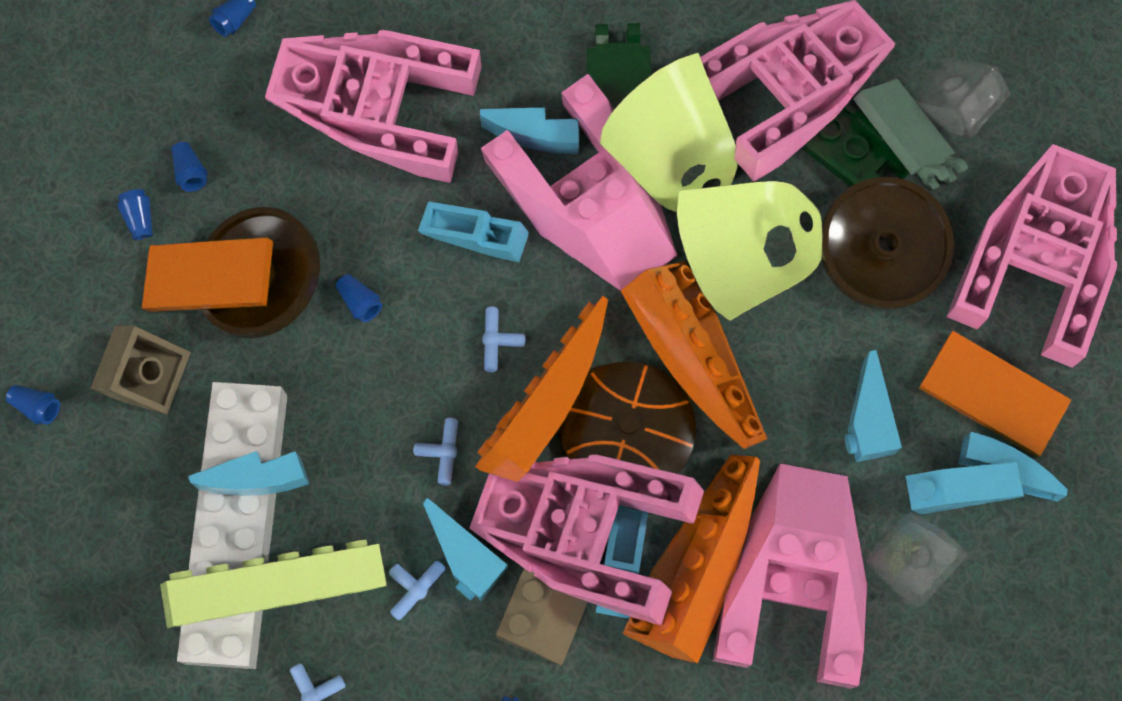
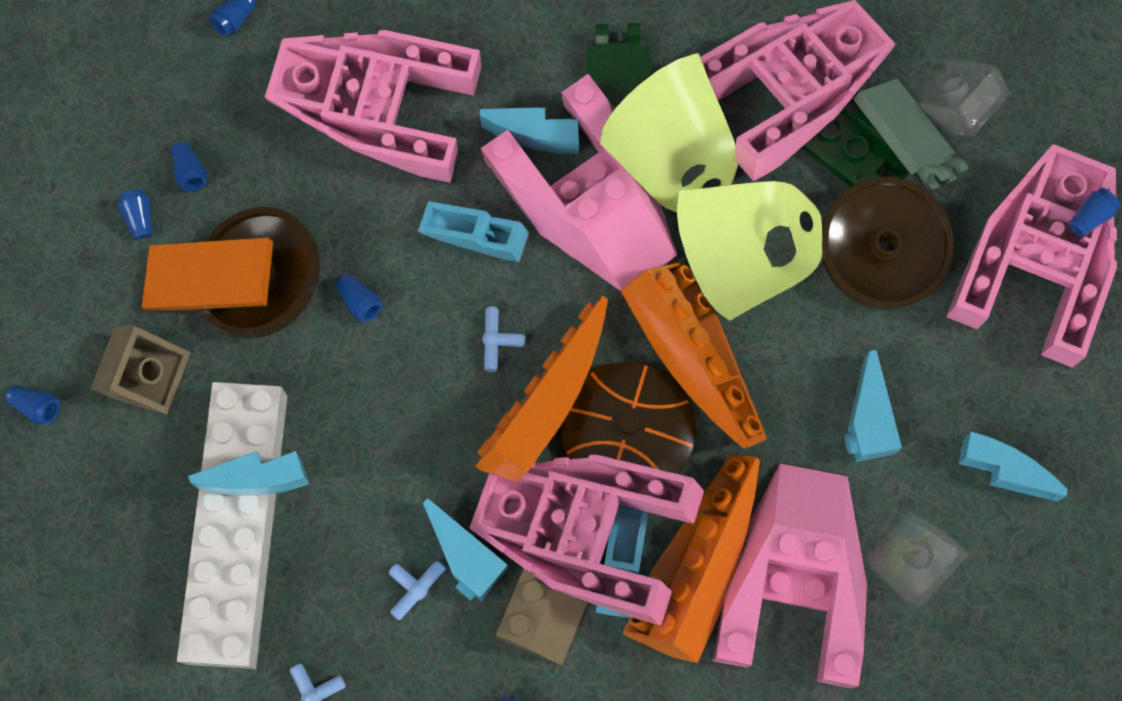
yellowish green brick [160,540,387,628] -> none
light blue piece [413,417,458,486] -> none
medium azure slope [906,462,1024,514] -> none
orange tile [919,331,1071,458] -> none
none -> blue cone [1068,187,1120,237]

